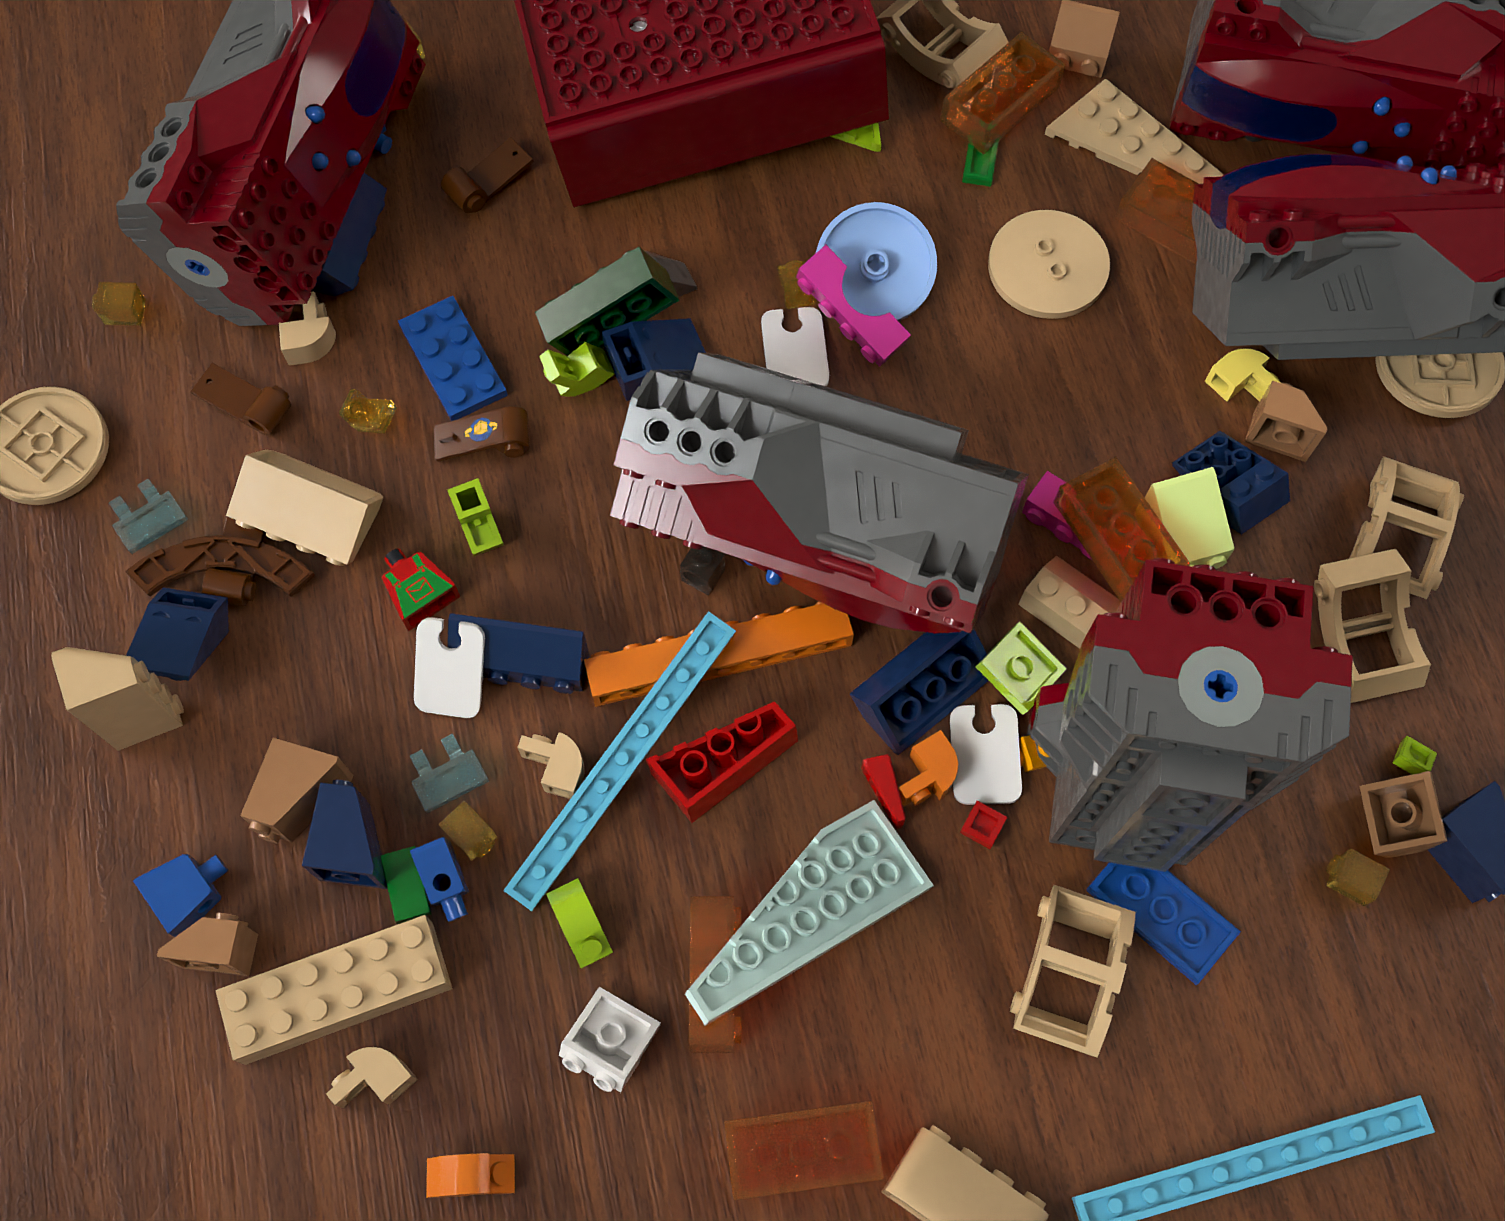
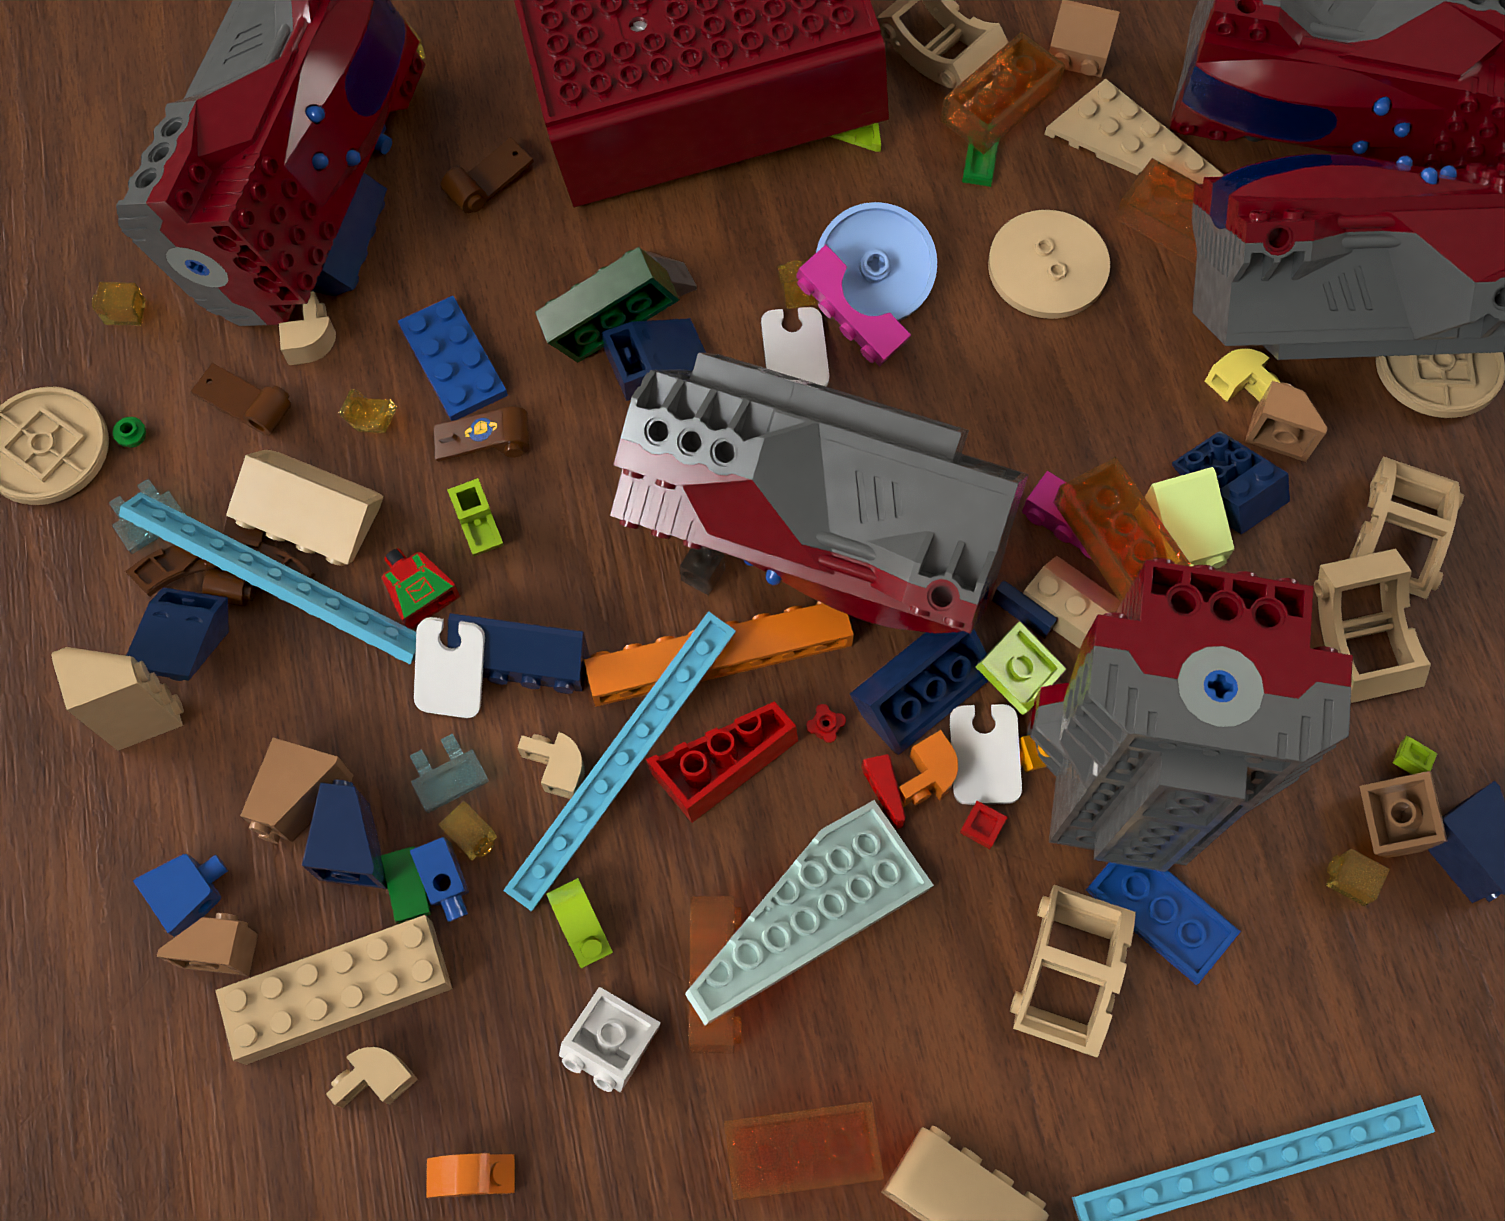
lime brick [539,342,615,397] -> none
none -> green plate [113,417,146,448]
none -> medium azure plate [119,492,416,664]
none -> red plate [806,704,846,743]
none -> dark blue tile [992,581,1057,639]

